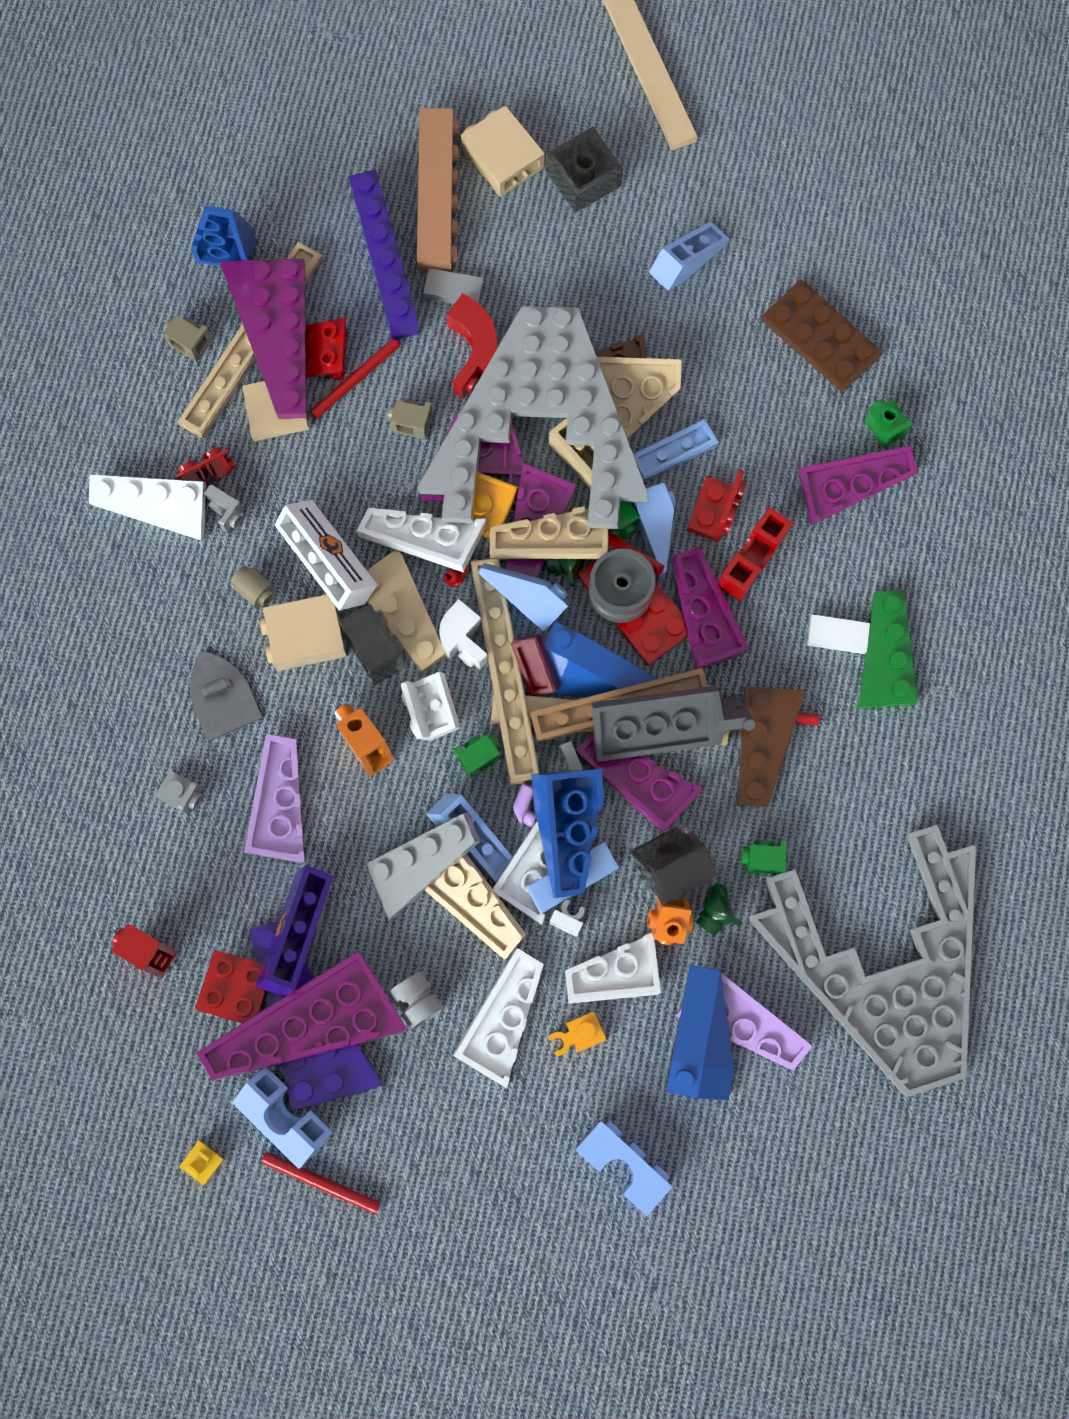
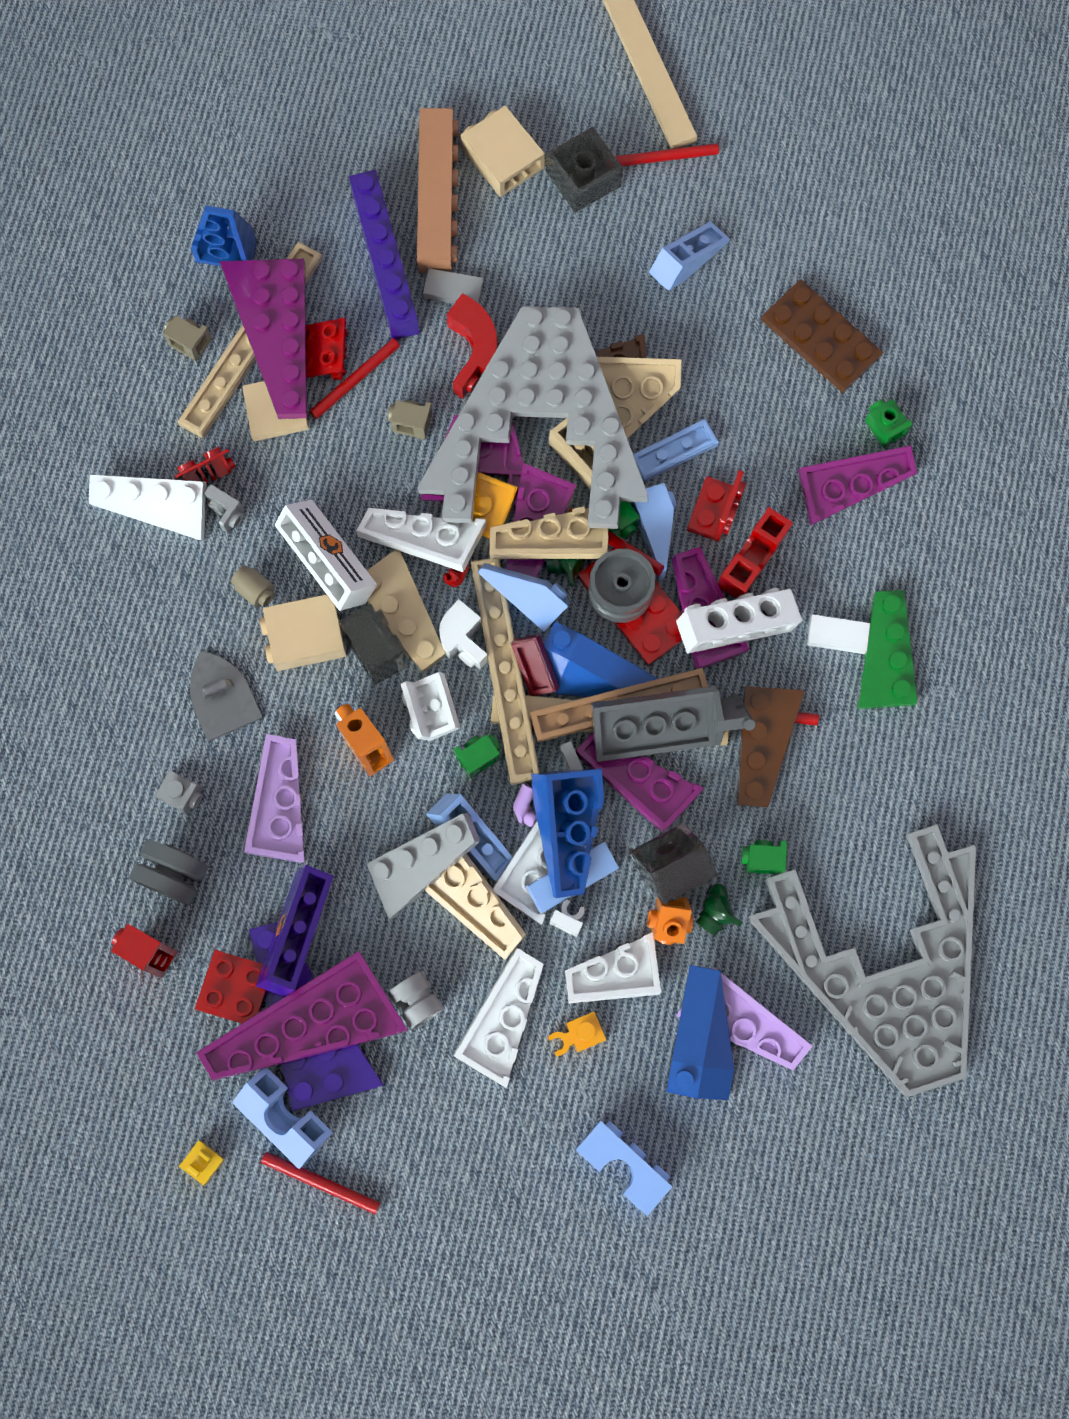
none -> dark grey wheel [128,839,209,906]
none -> red bar [609,143,719,168]
none -> white brick [676,588,802,654]

